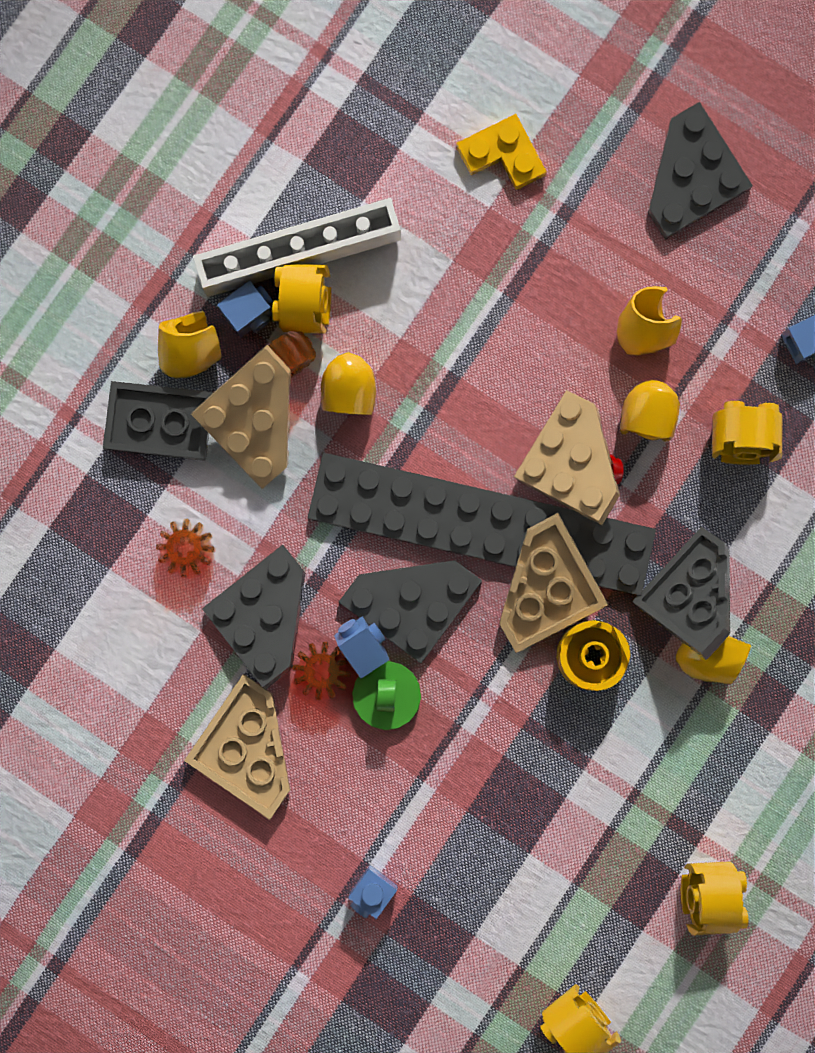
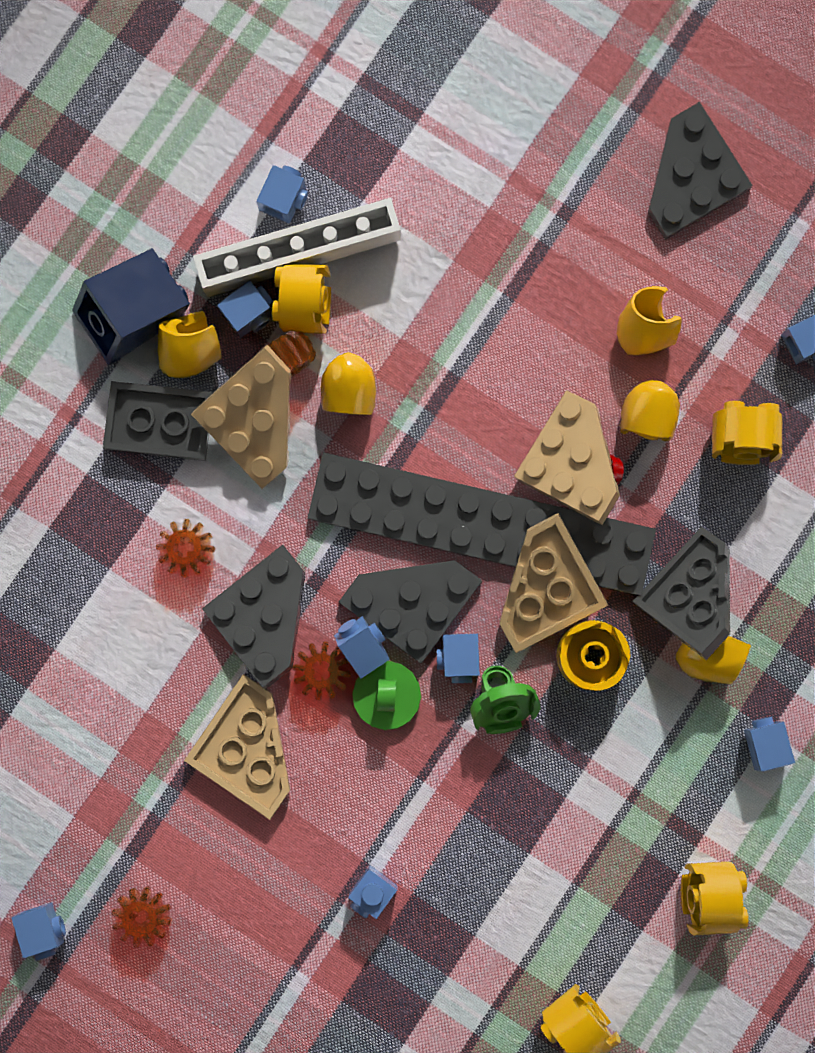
yellow plate [456,114,547,190] -> none
none -> medium blue brick [11,902,66,961]
none -> dark blue slope [72,248,190,365]
none -> clear orange gear [112,886,172,948]
none -> medium blue brick [256,165,308,224]
none -> medium blue brick [436,634,480,683]
none -> bright green tile [470,666,541,734]
none -> medium blue brick [744,716,795,772]

